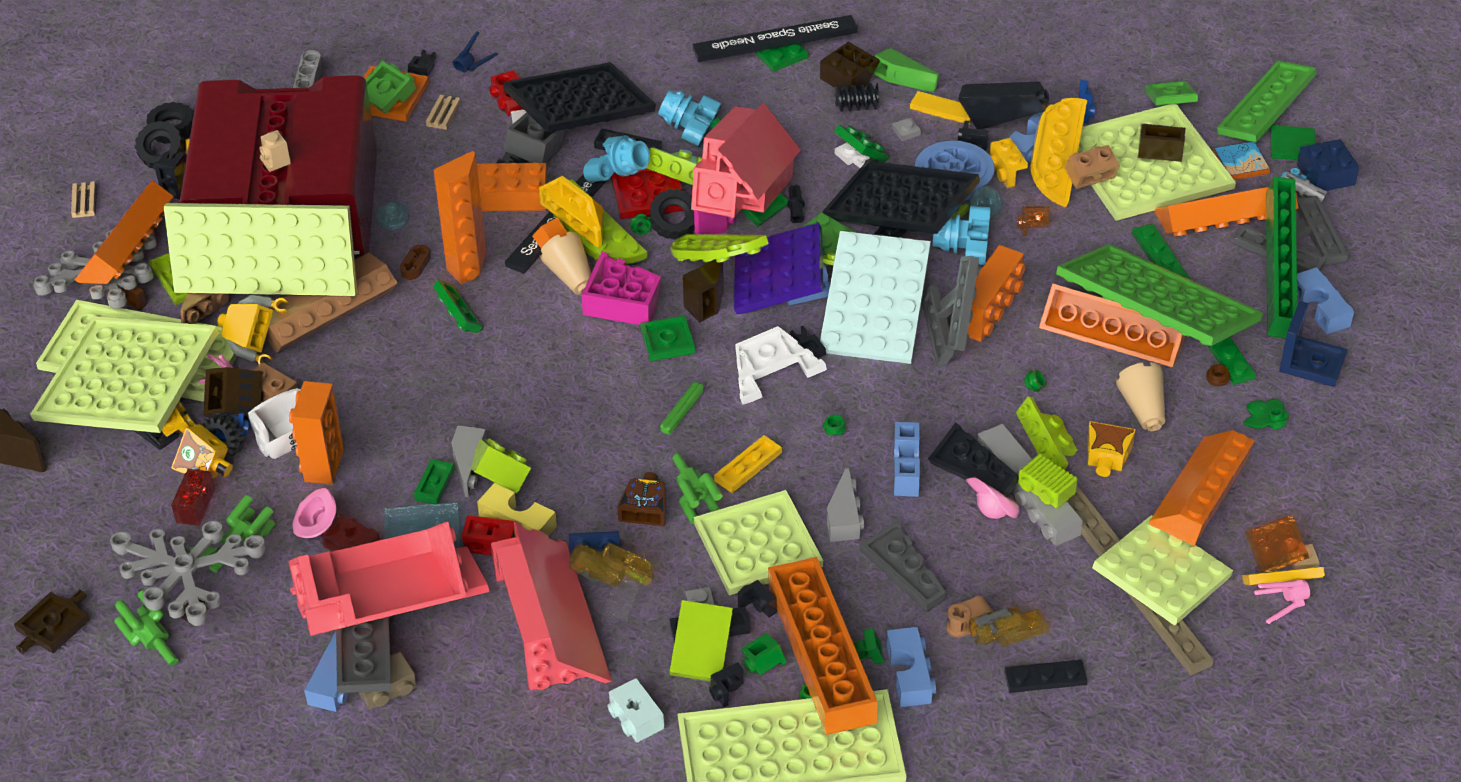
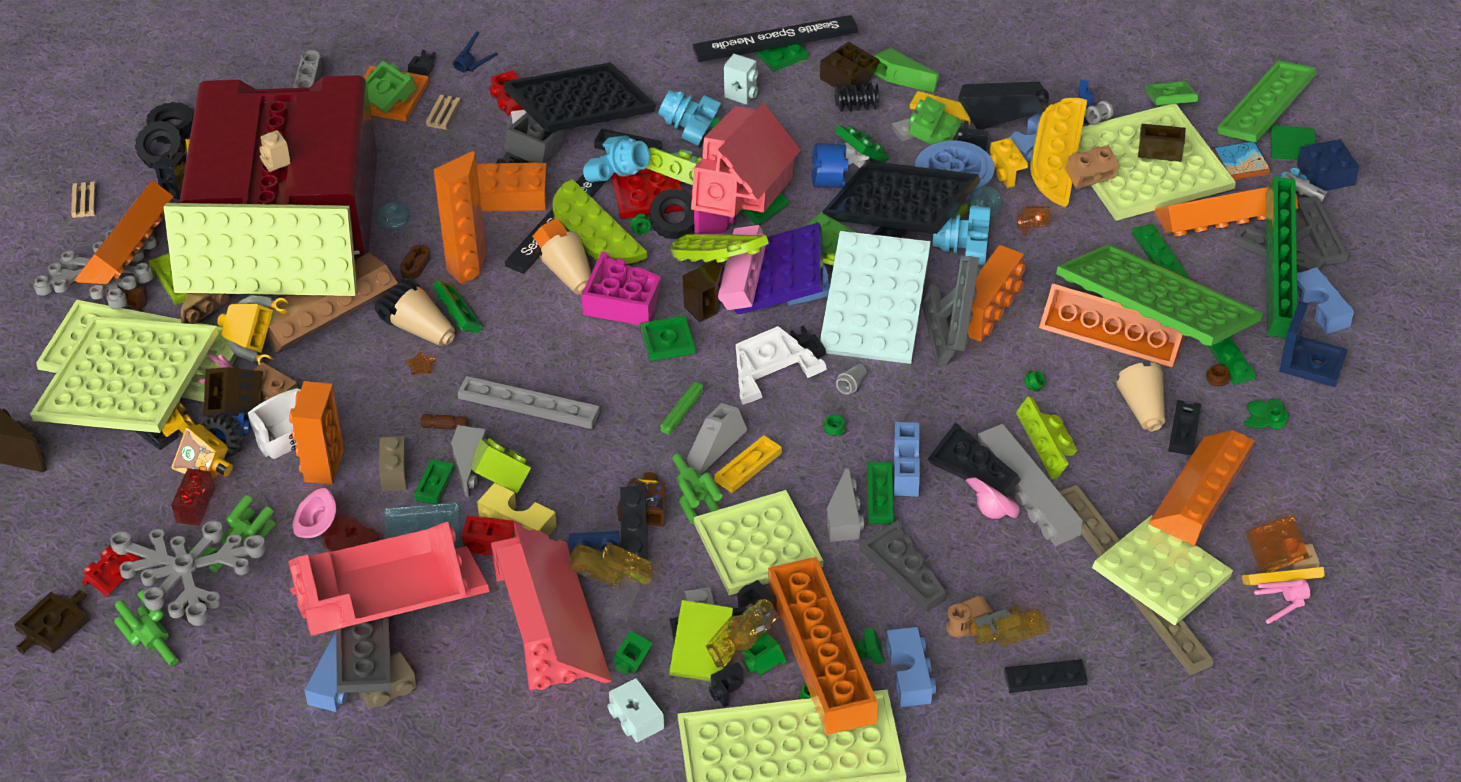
yellow wedge [539,176,604,248] -> none
black axle [787,184,805,223] -> none
lime brick [1018,453,1077,509] -> none
yellow torso [1087,421,1136,477] -> none
none -> red bracket [82,545,142,597]
none -> black piece [374,277,421,326]
none -> dark tan brick [379,436,407,492]
none -> tan cone [390,287,455,347]
none -> clear orange plate [405,352,436,375]
none -> reddish brown axle [421,414,468,430]
none -> light grey plate [458,376,600,429]
none -> green brick [612,630,653,675]
none -> black plate [620,486,648,562]
none -> light grey slope [685,403,747,474]
none -> clear yellow plate [706,599,778,668]
none -> bright pink brick [718,225,766,310]
none -> light aqua brick [724,54,758,104]
none -> blue brick [812,143,848,188]
none -> light grey cone [836,364,867,395]
none -> green plate [867,462,893,524]
none -> bright green plate [908,96,962,145]
none -> light grey bush [1085,100,1113,125]
none -> black plate [1168,400,1201,455]

